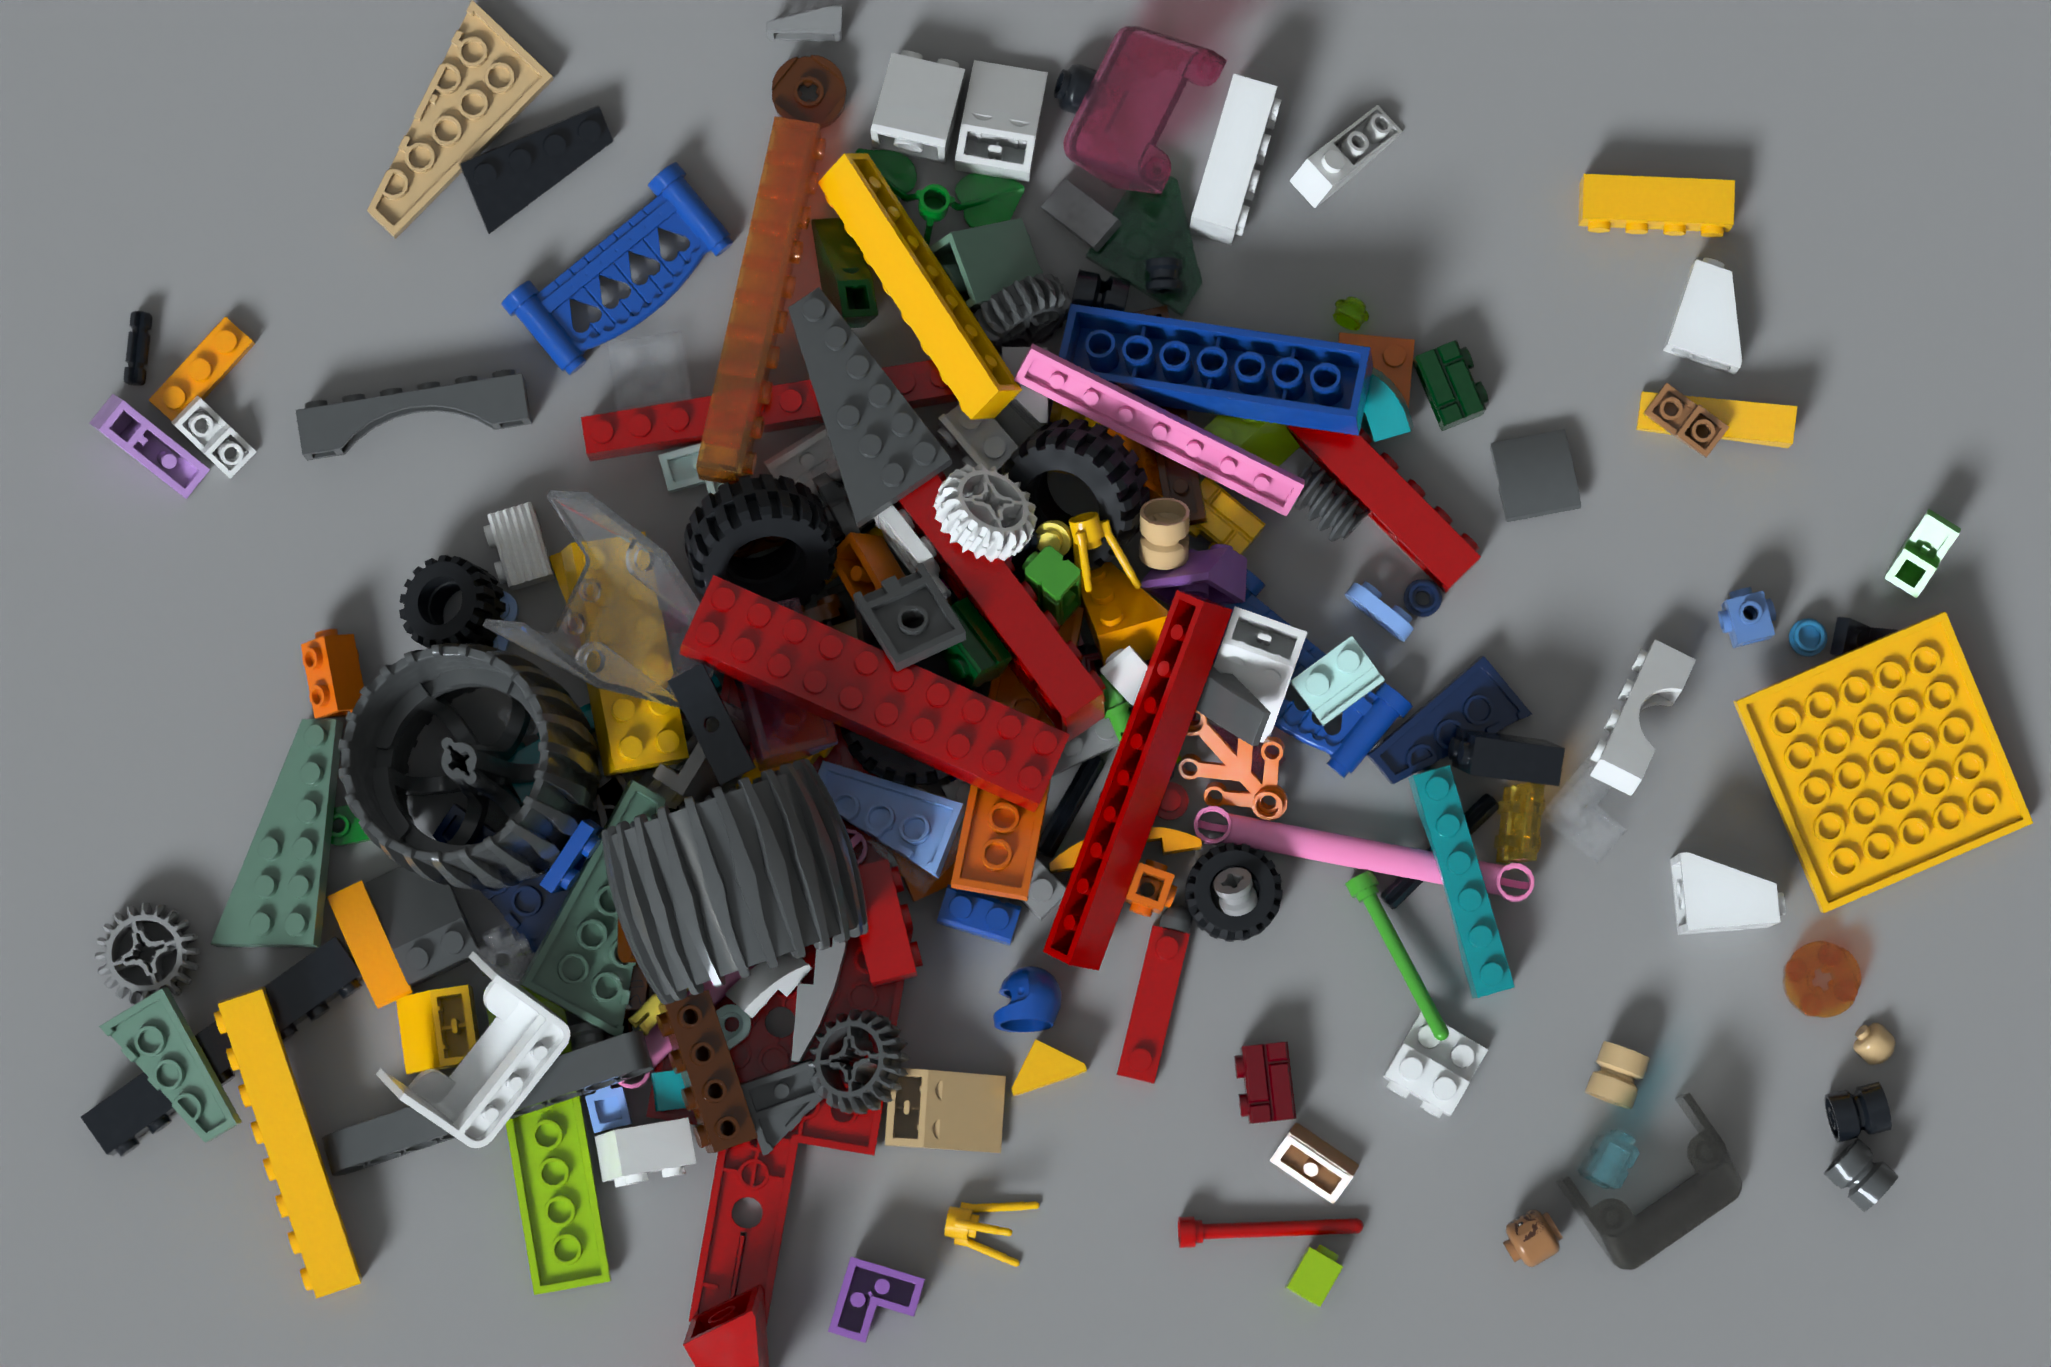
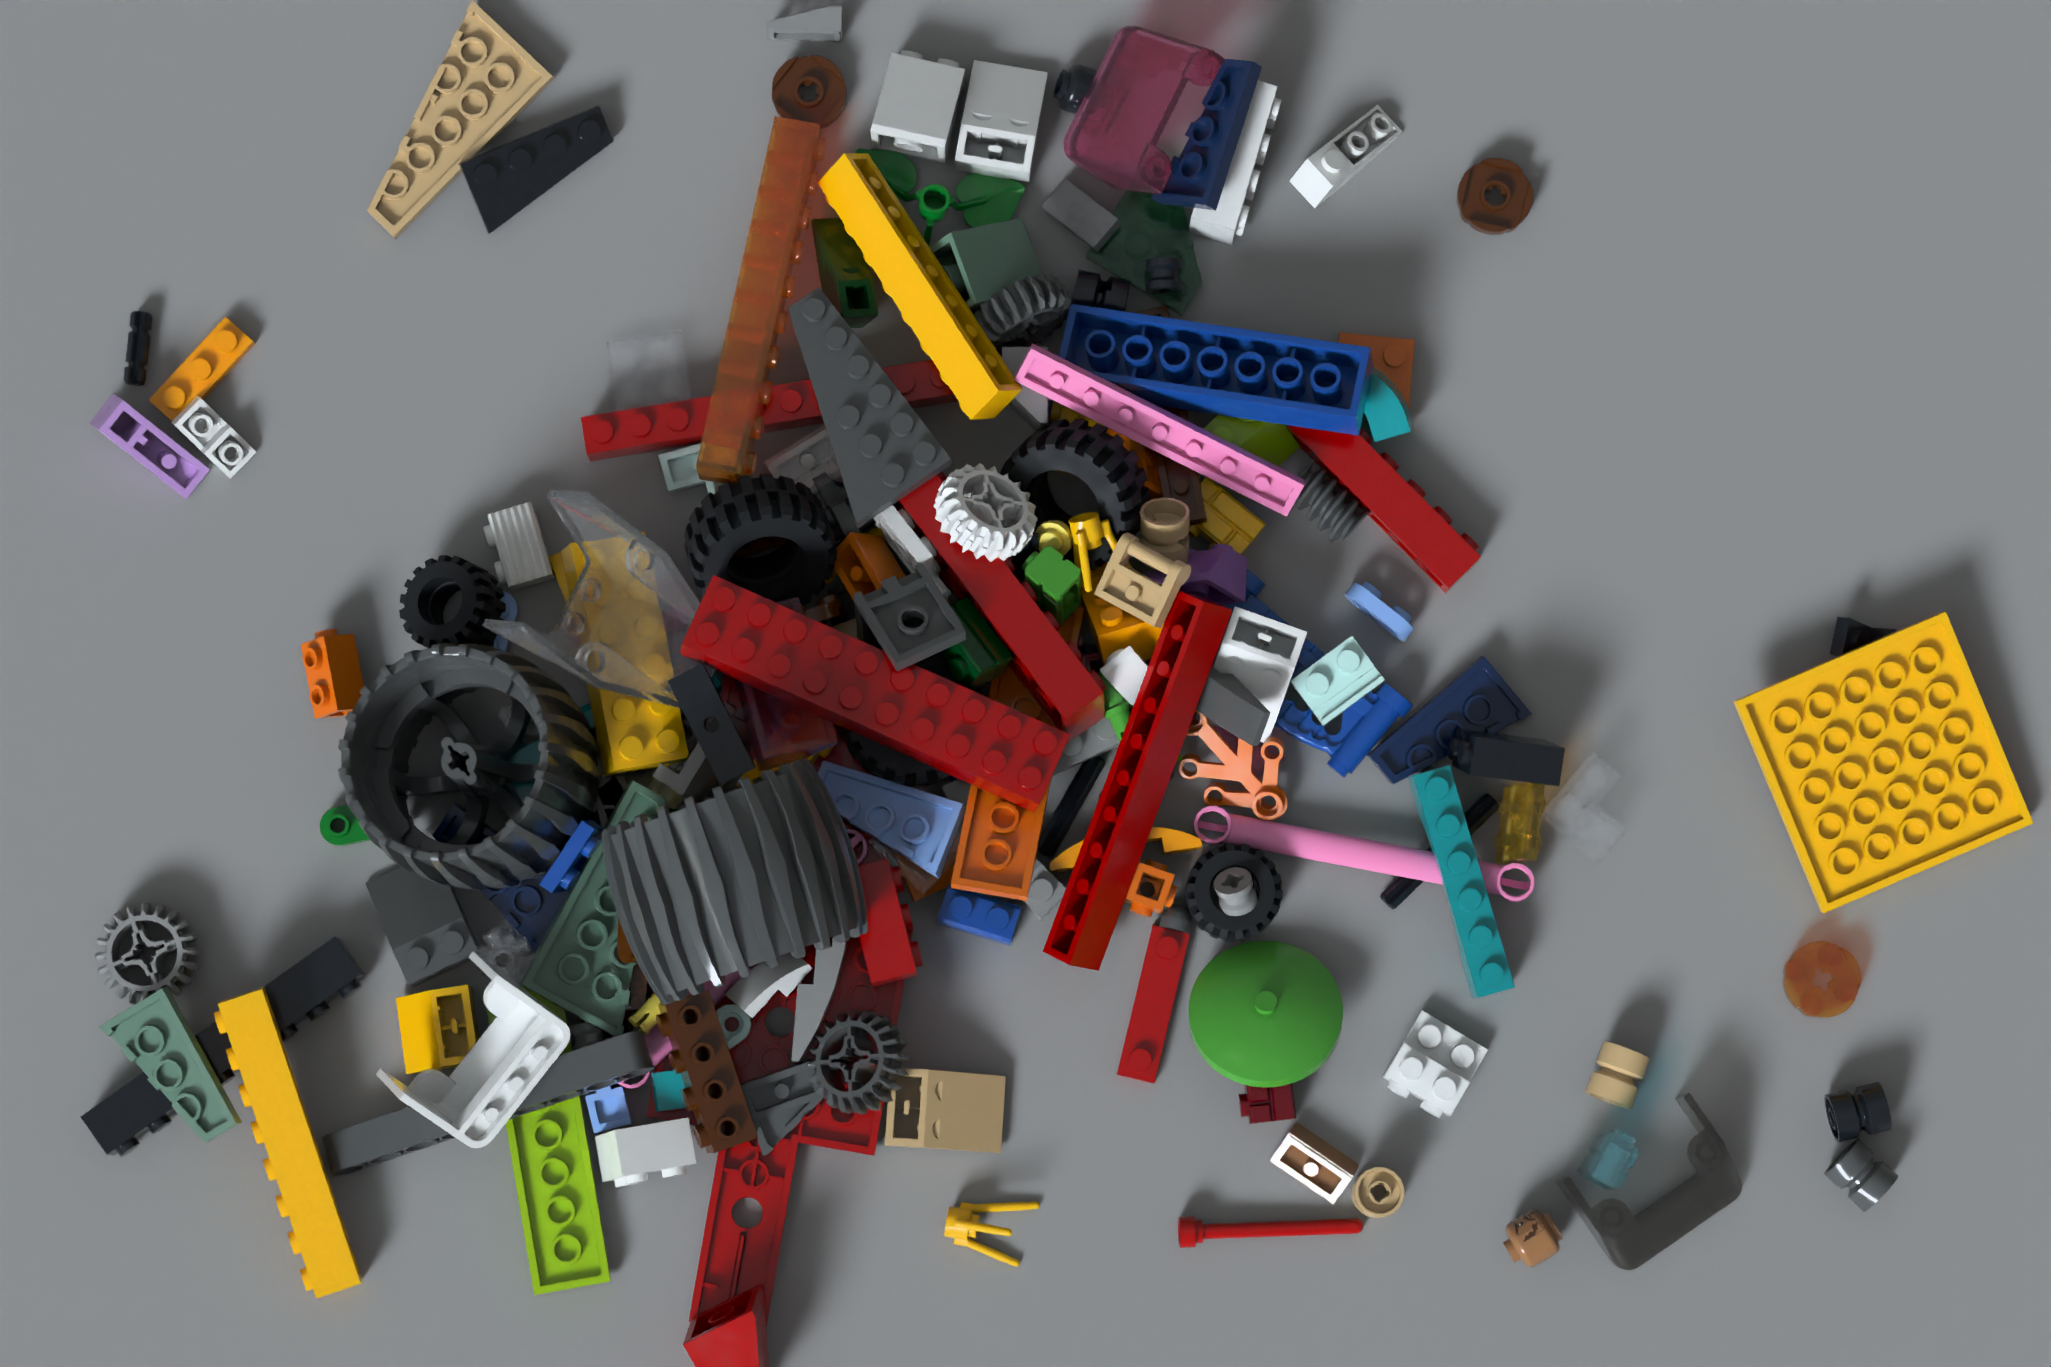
sand green wing [210,719,343,948] -> none
dark grey arch [296,369,532,461] -> none
light orange slope [327,880,413,1009] -> none
blue piece [501,162,733,375] -> none
medium lavender brick [828,1257,926,1343] -> none
white bracket [937,405,1018,472] -> none
blue helmet [993,966,1062,1033] -> none
yellow slope [1011,1039,1087,1097] -> none
red plate [1157,782,1189,820] -> none
lime brick [1285,1244,1344,1307] -> none
clear neon green plate [1333,296,1369,331] -> none
bright green piece [1345,870,1449,1041] -> none
dark blue plate [1403,579,1442,617] -> none
dark green brick [1413,340,1489,431] -> none
dark grey slope [1490,429,1581,522] -> none
yellow brick [1578,174,1735,238] -> none
white arch [1590,639,1696,796] -> none
yellow slope [1636,391,1798,448] -> none
medium nougat slope [1643,383,1729,458] -> none
white slope [1663,258,1742,375] -> none
white slope [1670,852,1786,935] -> none
medium blue brick [1718,587,1776,648] -> none
dark azure plate [1789,618,1827,657] -> none
tan piece [1853,1023,1896,1065] -> none
brick [1884,509,1961,598] -> none
none -> tan plate [1094,532,1191,628]
none -> dark blue wing [1151,59,1262,210]
none -> bright green dish [1188,941,1343,1088]
none -> tan wheel [1351,1167,1404,1218]
none -> reddish brown plate [1457,158,1533,235]

